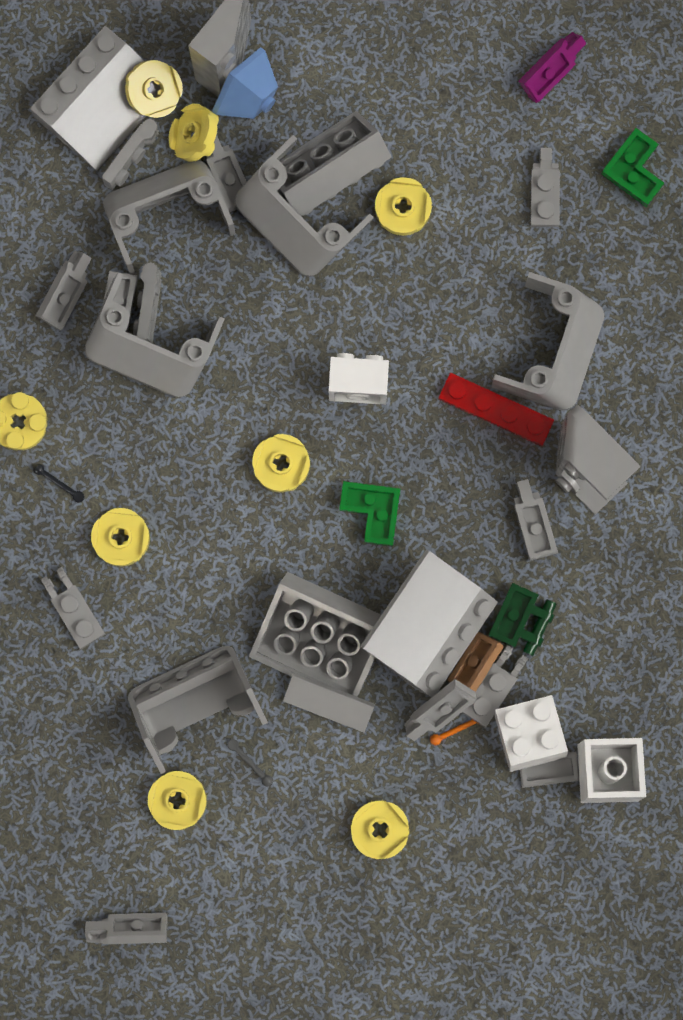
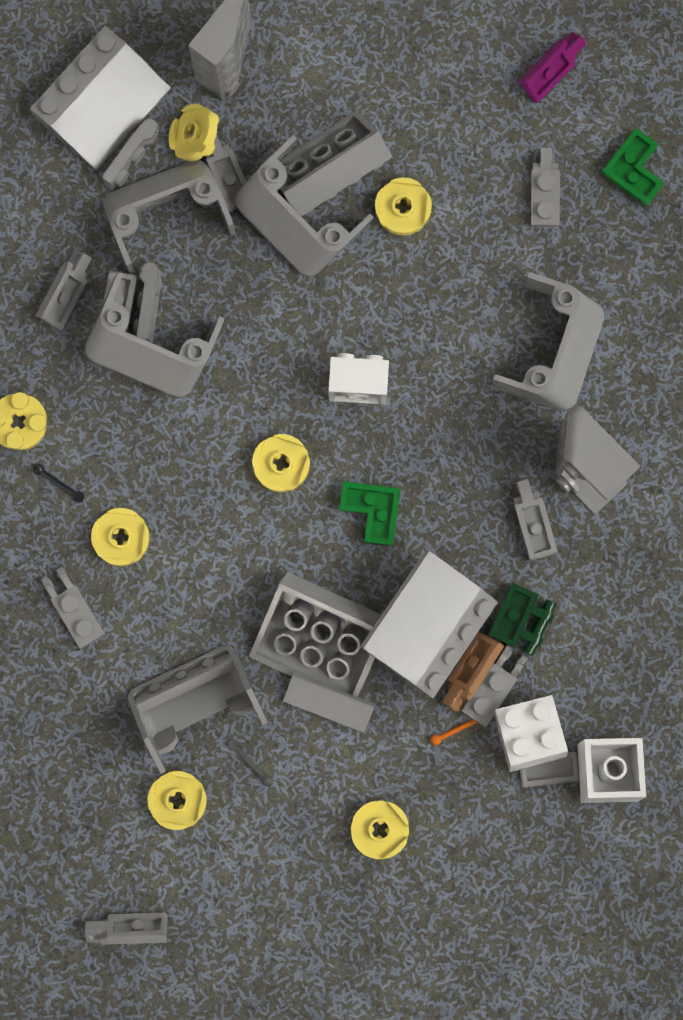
light yellow plate [125,60,183,118] -> none
medium blue slope [212,47,278,119] -> none
light grey hinge [404,679,477,741] -> none
red plate [438,372,554,447] -> none

